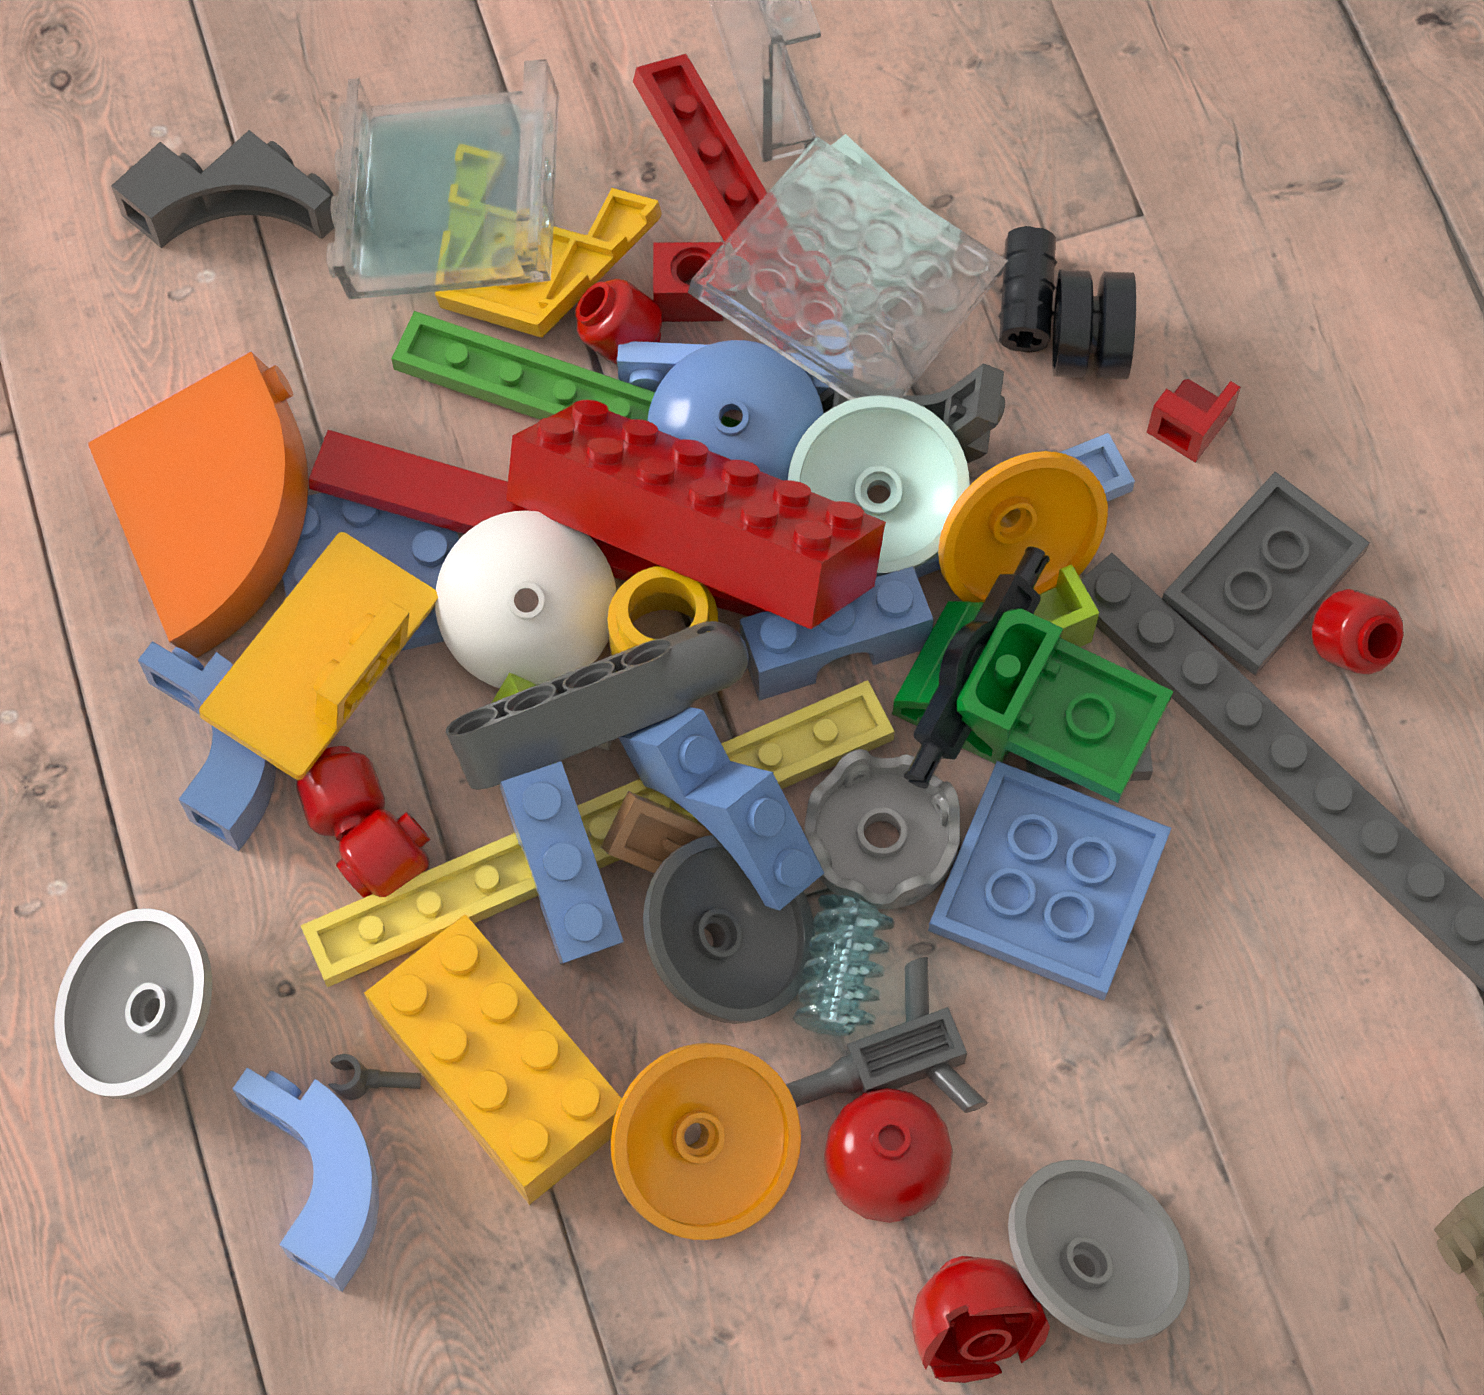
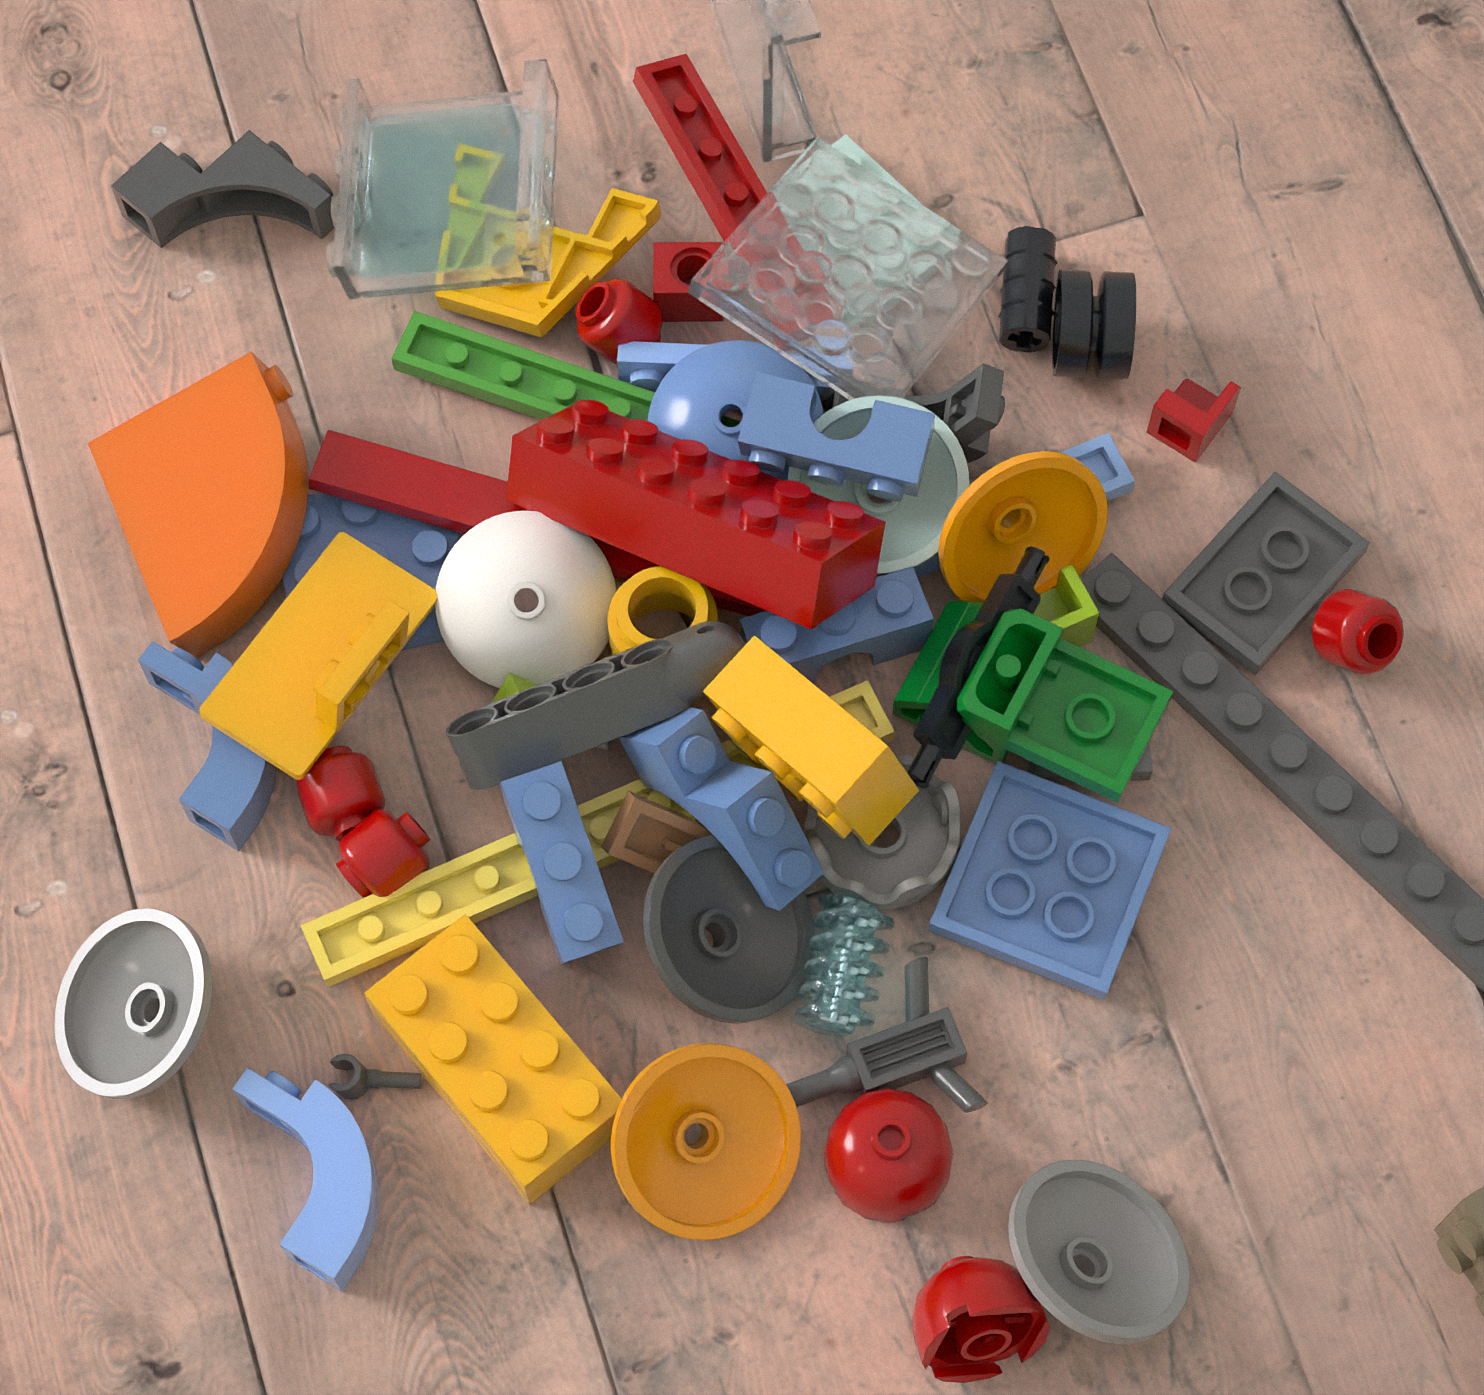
none -> yellow brick [703,635,920,846]
none -> medium blue arch [738,371,935,501]

